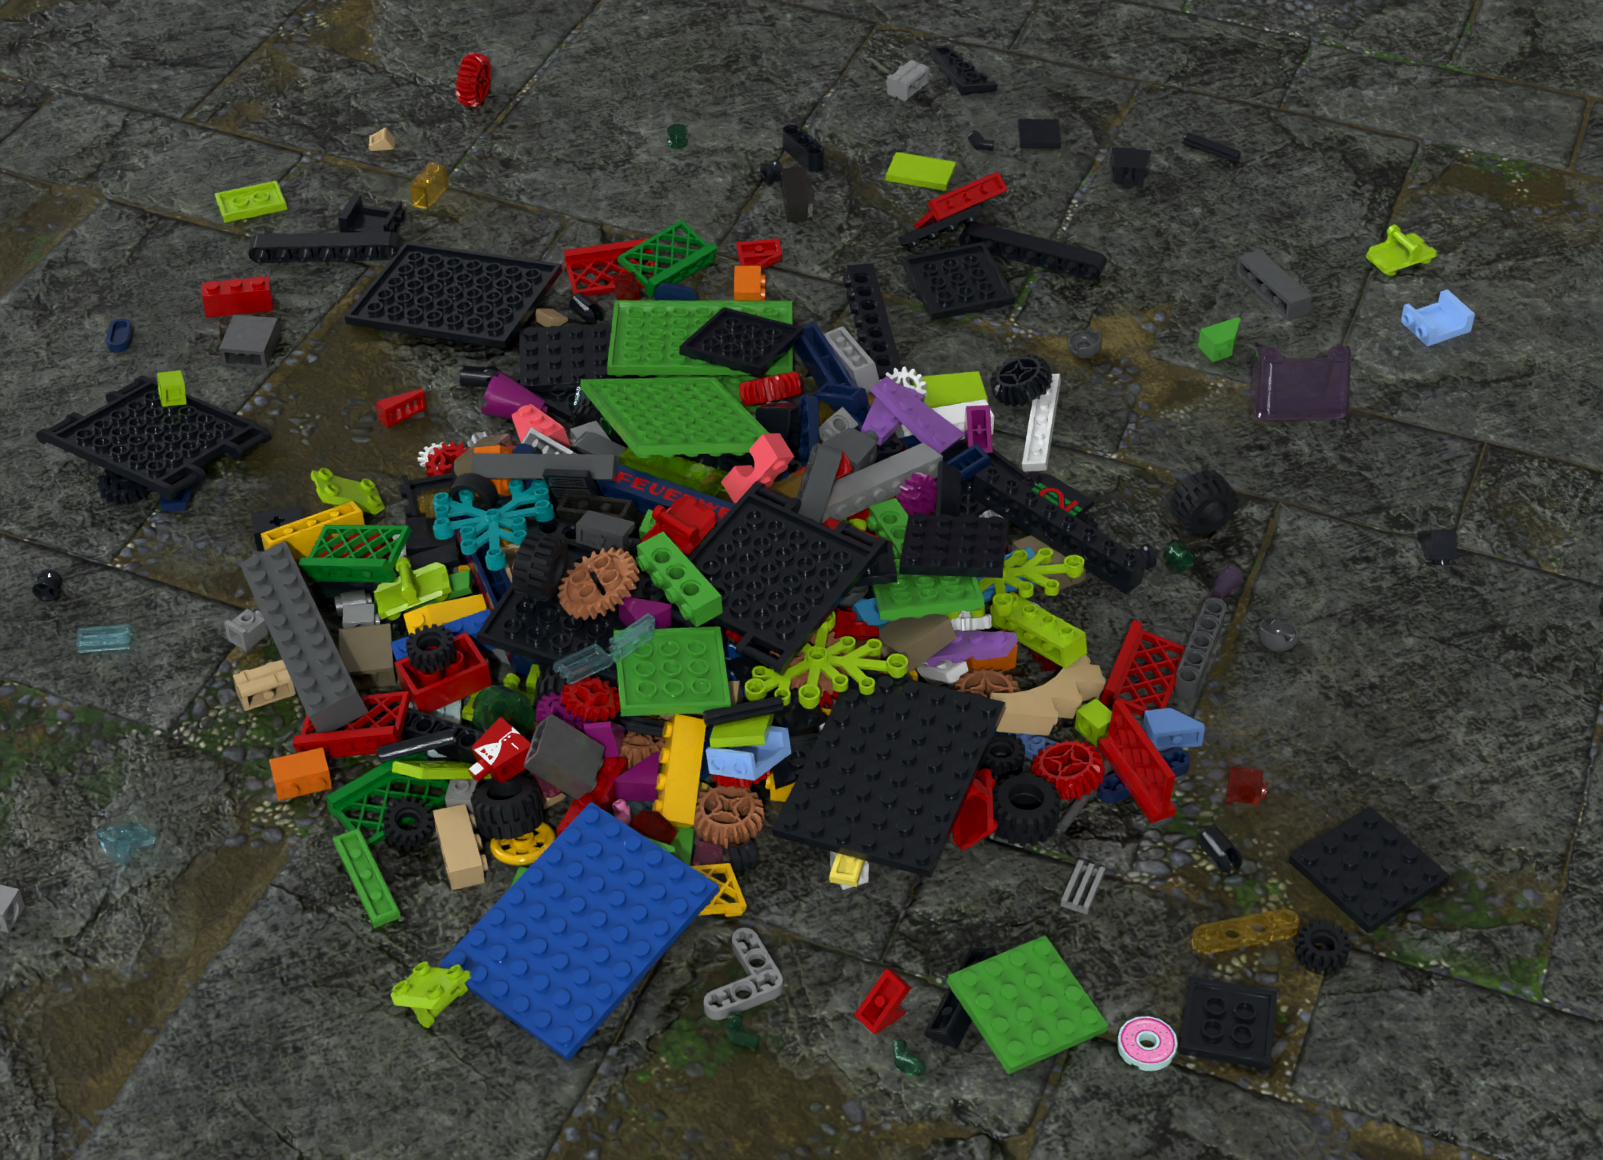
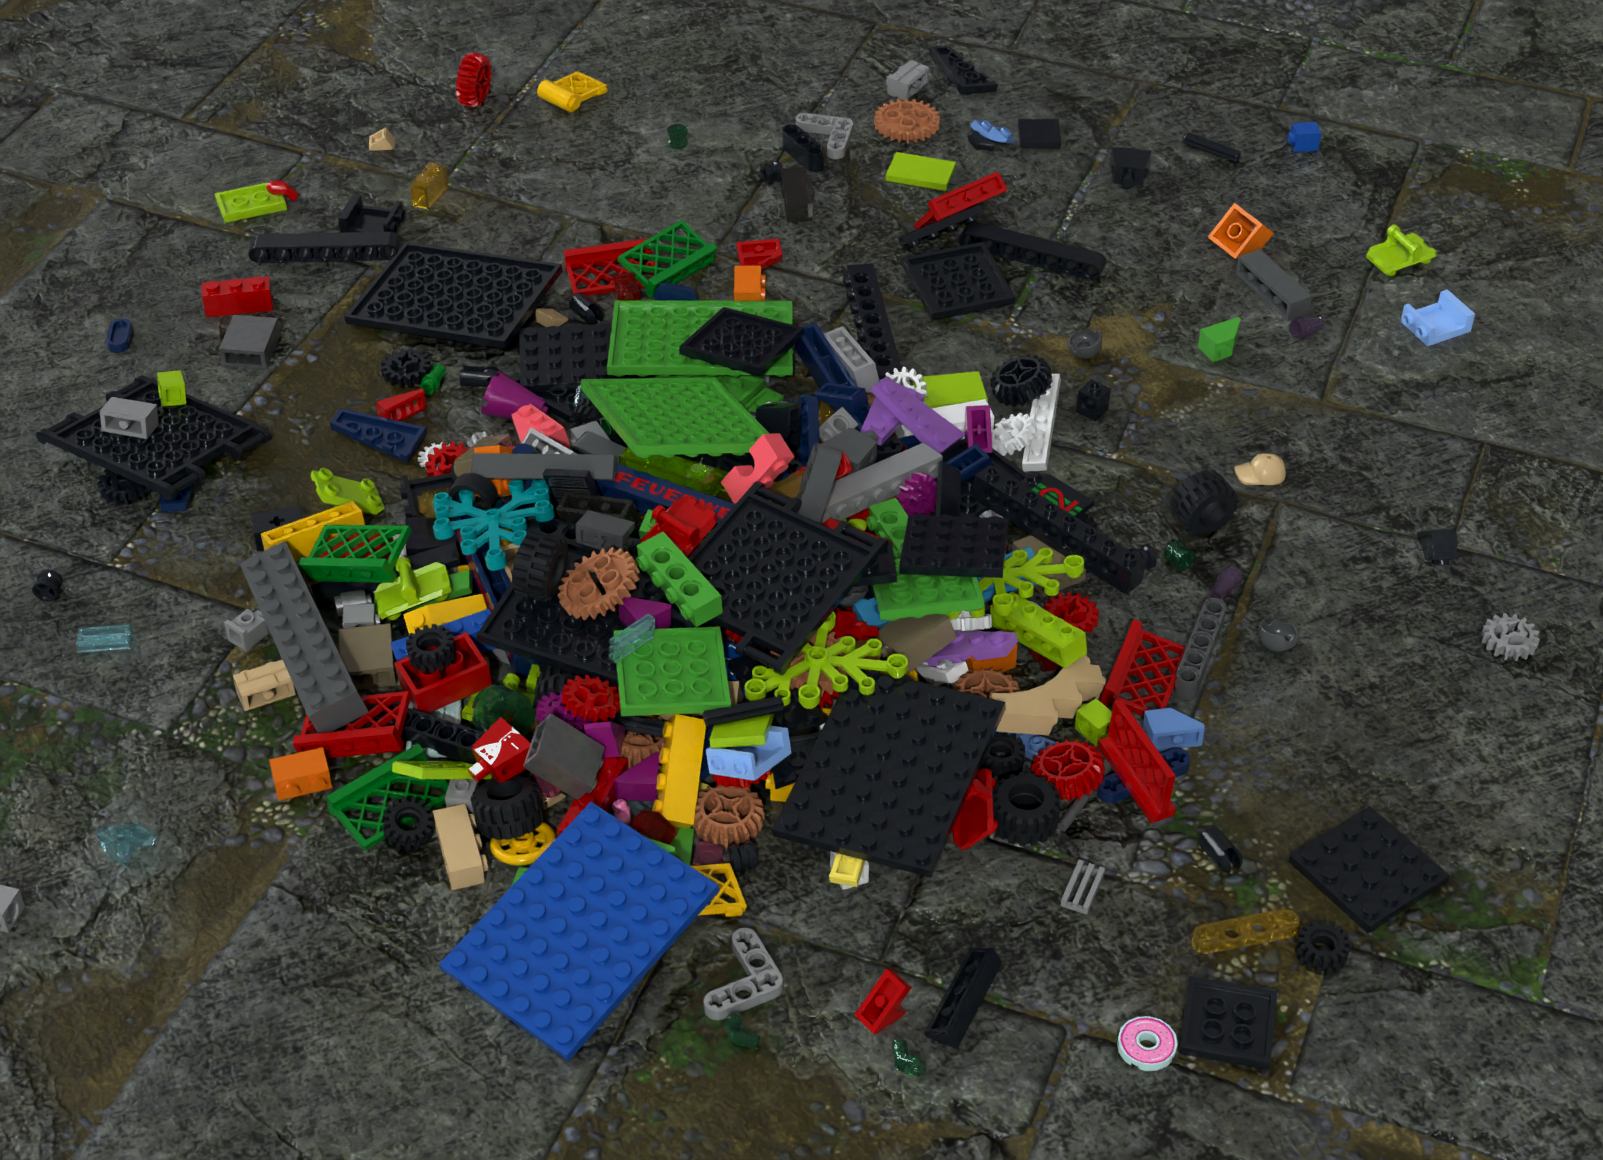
bright green tile [333,828,401,928] -> none
black axle [376,729,457,763] -> none
lime shield [390,961,472,1028] -> none
clear light blue tile [553,643,613,685] -> none
red gear [739,371,802,406] -> none
bright green plate [946,935,1109,1075] -> none
clear red brick [1226,766,1268,805] -> none
clear purple windscreen [1250,345,1351,420] -> none
none -> light grey brick [100,397,158,439]
none -> red arm [266,181,299,201]
none -> dark blue wing [330,408,427,463]
none -> black gear [381,348,431,388]
none -> green pin [420,364,447,395]
none -> yellow piece [537,71,607,113]
none -> light grey beam [795,113,853,159]
none -> nougat gear [874,98,940,143]
none -> medium blue slope [970,120,1016,144]
none -> white gear [991,413,1037,456]
none -> red gear [1044,592,1099,633]
none -> black brick [1076,379,1111,422]
none -> orange slope [1208,203,1274,260]
none -> tan cap [1234,453,1286,485]
none -> blue brick [1287,122,1321,152]
none -> clear purple cone [1290,316,1324,339]
none -> light grey gear [1481,613,1540,661]

